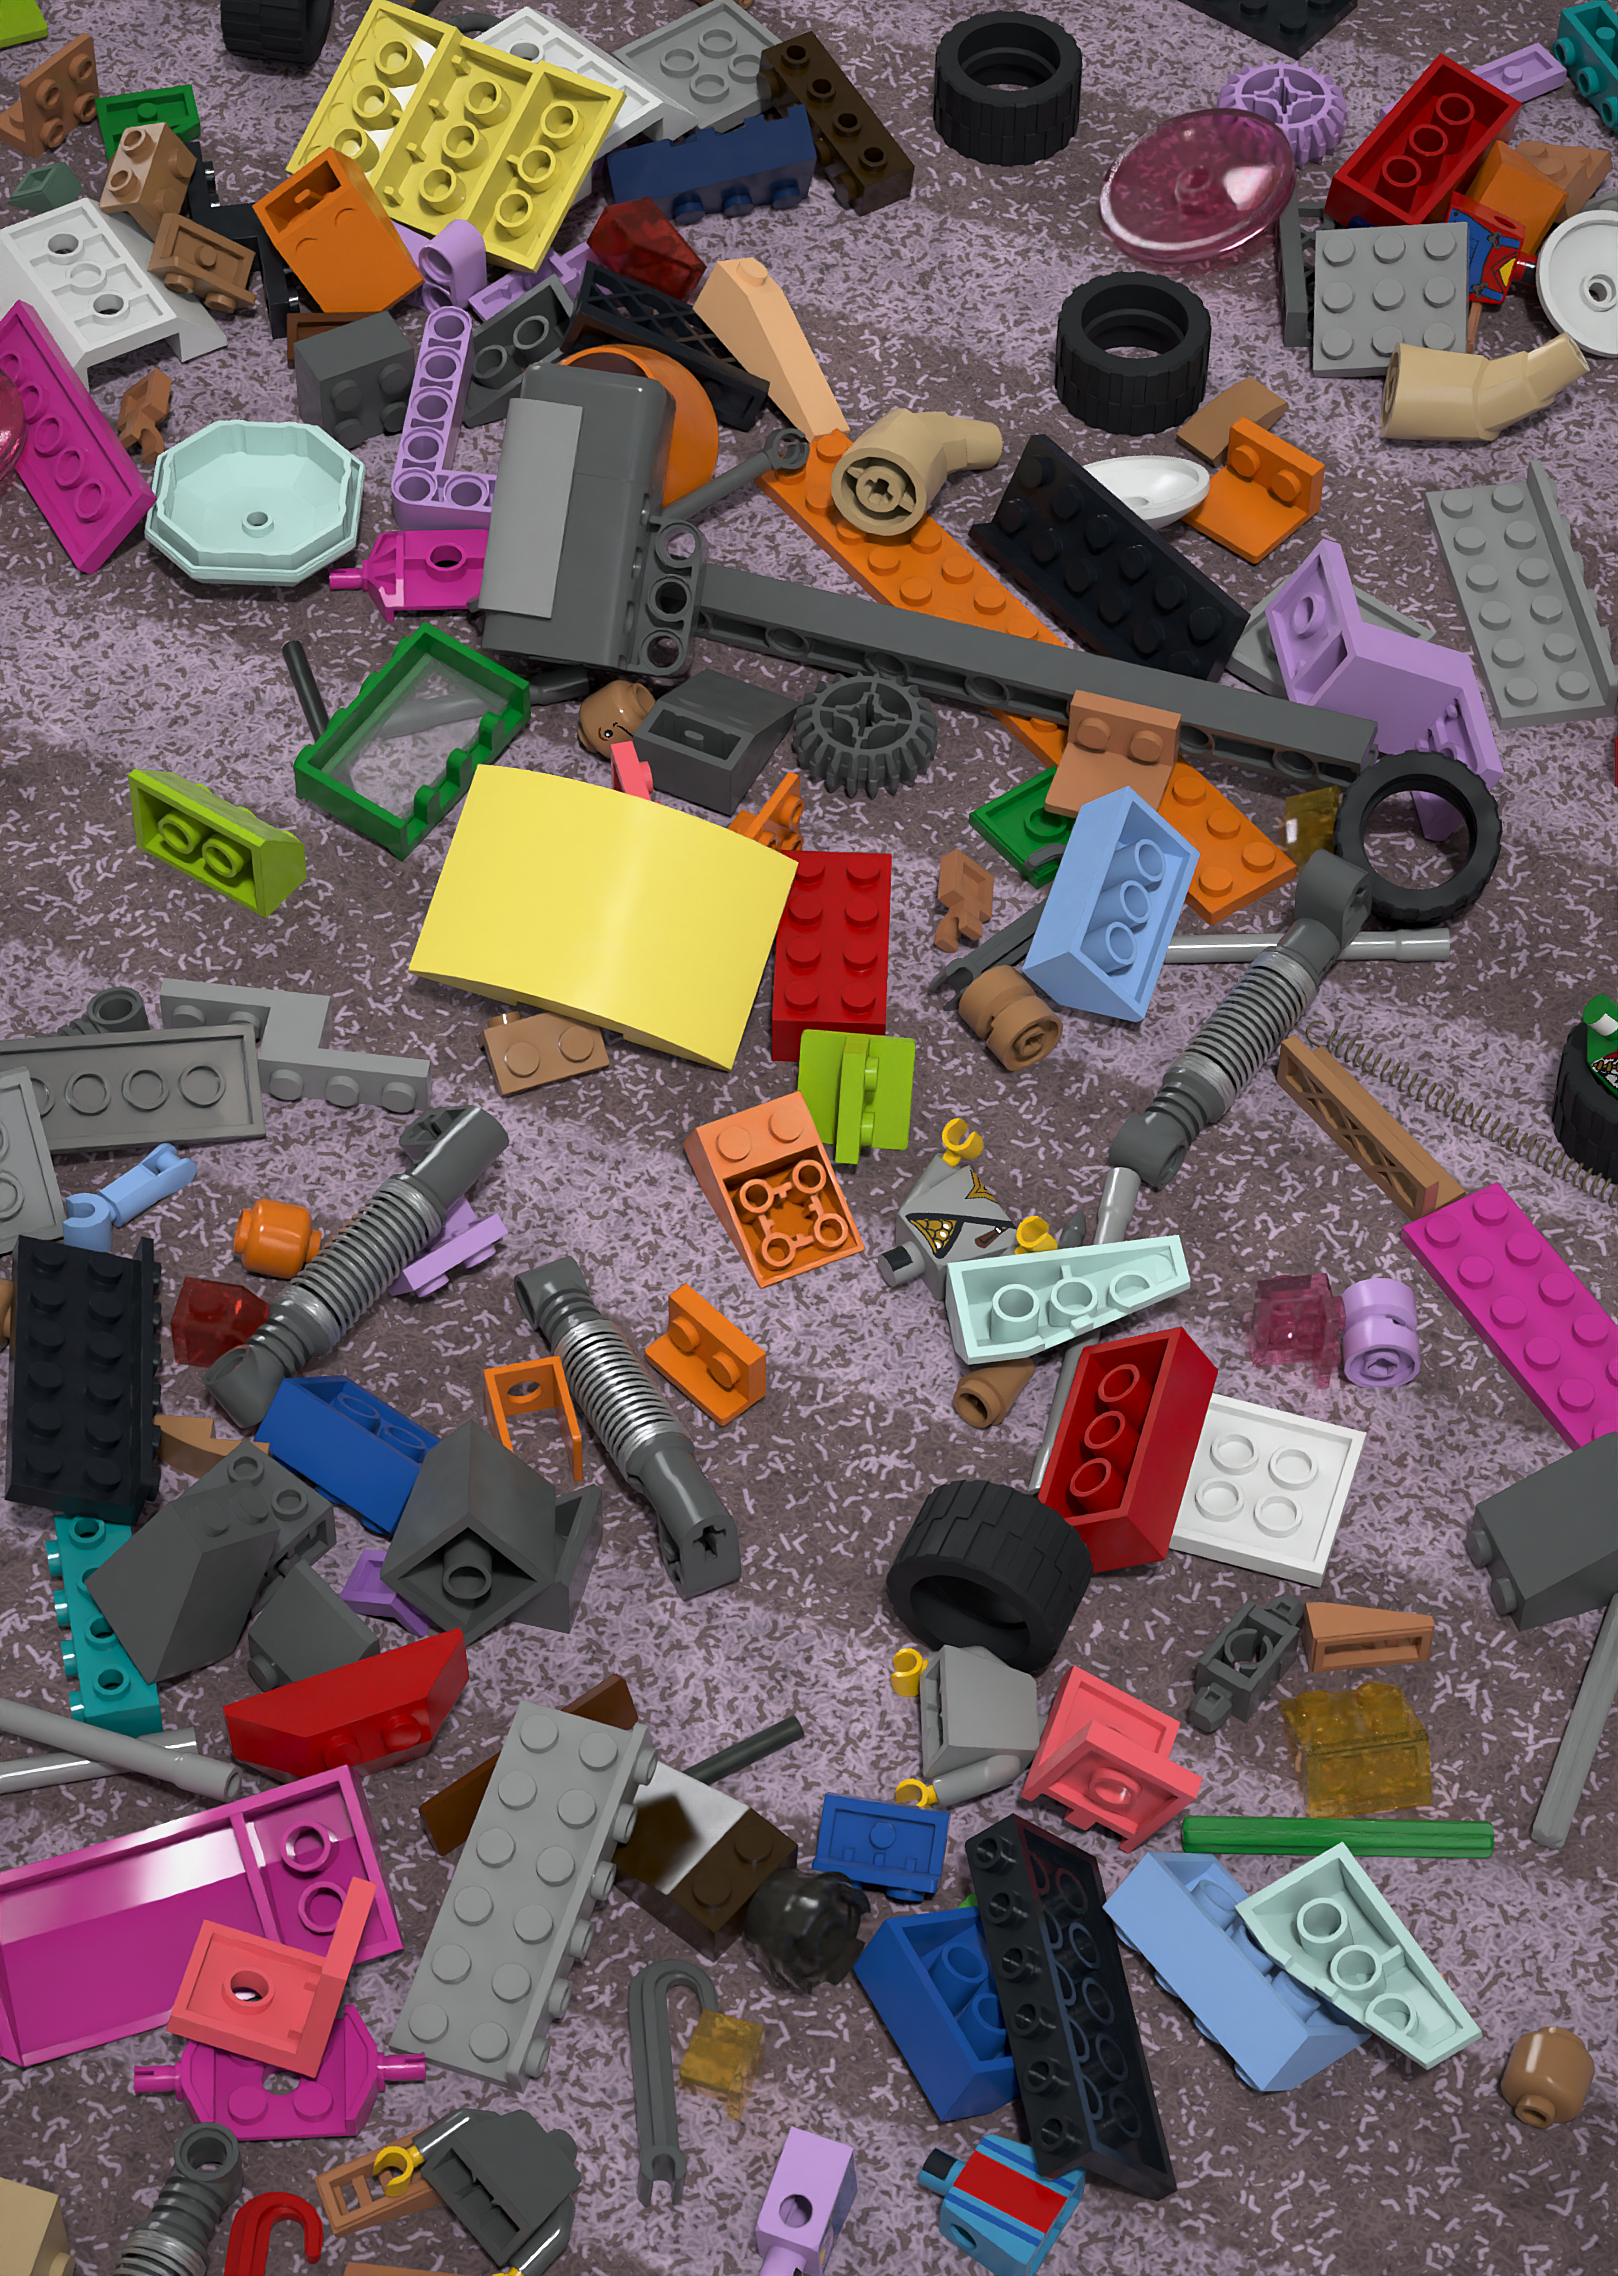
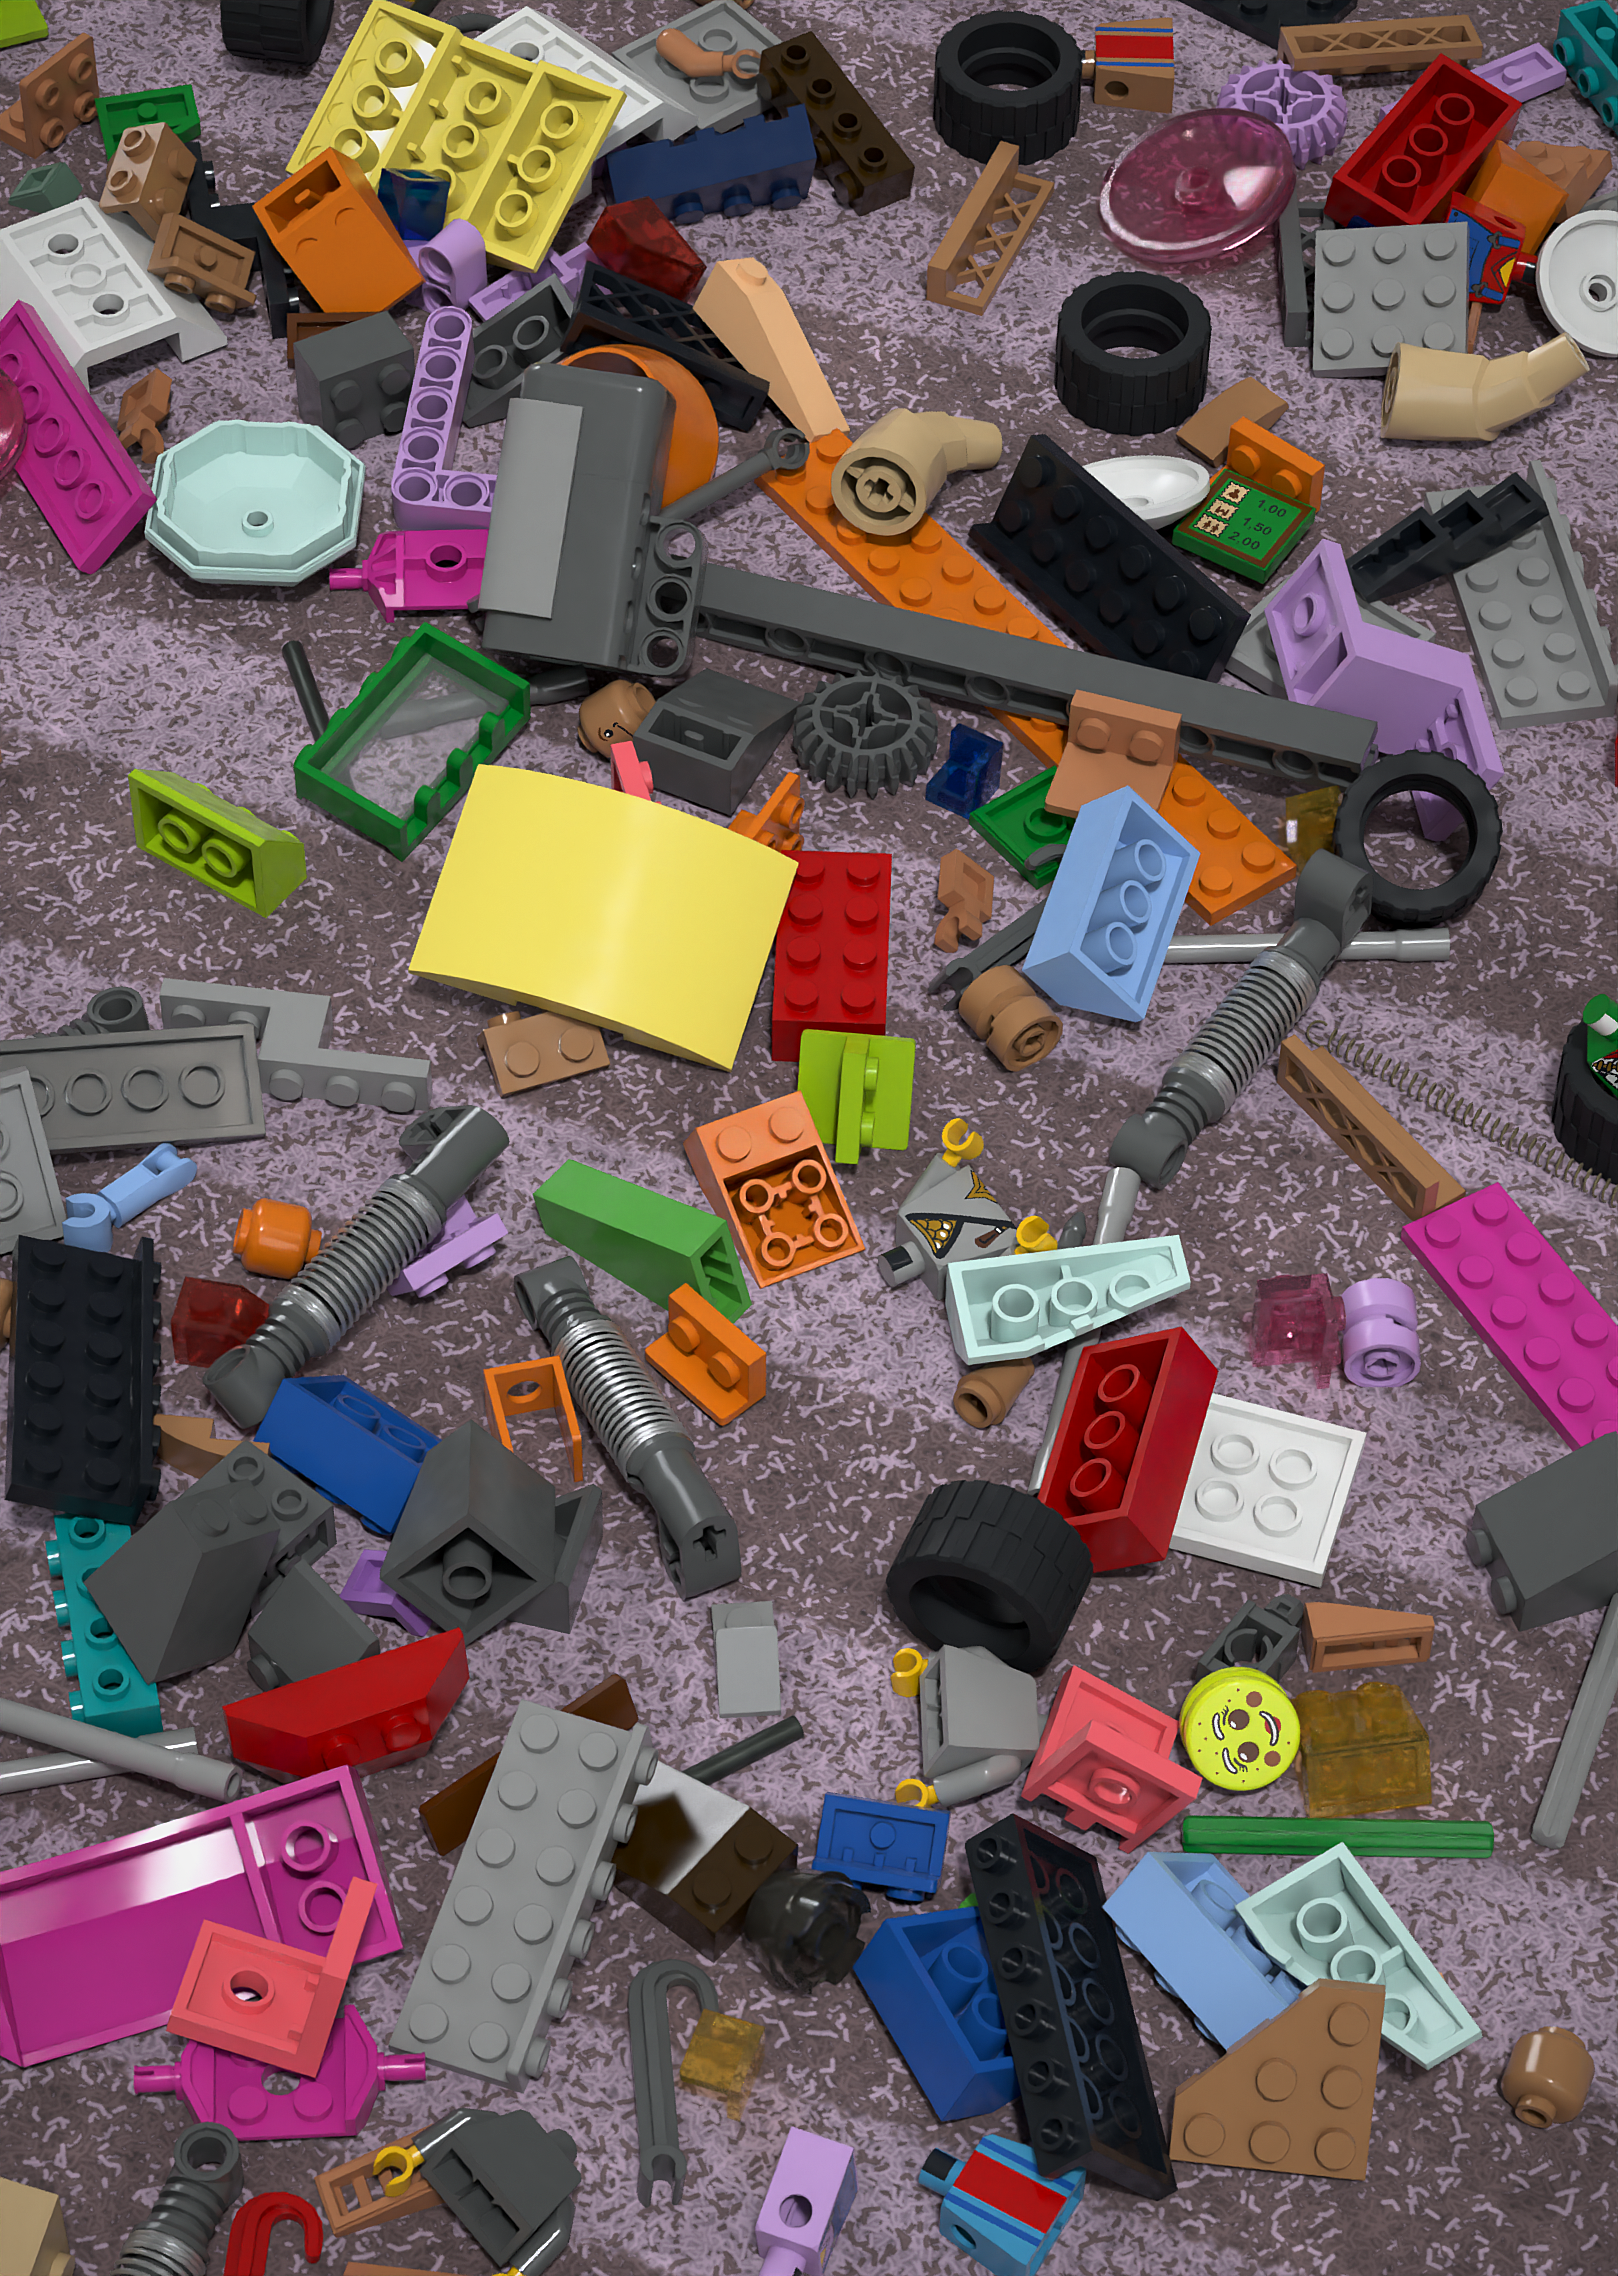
none -> clear blue panel [377,168,450,241]
none -> bright green slope [532,1159,752,1324]
none -> nougat arm [656,28,761,79]
none -> light grey slope [711,1601,781,1719]
none -> clear blue panel [925,723,1004,820]
none -> medium nougat fence [926,141,1055,316]
none -> medium nougat torso [1081,17,1175,113]
none -> medium nougat plate [1169,1978,1386,2181]
none -> green tile [1172,468,1316,584]
none -> neon yellow head [1179,1667,1300,1791]
none -> medium nougat fence [1277,15,1483,76]
none -> black slope [1345,472,1550,603]

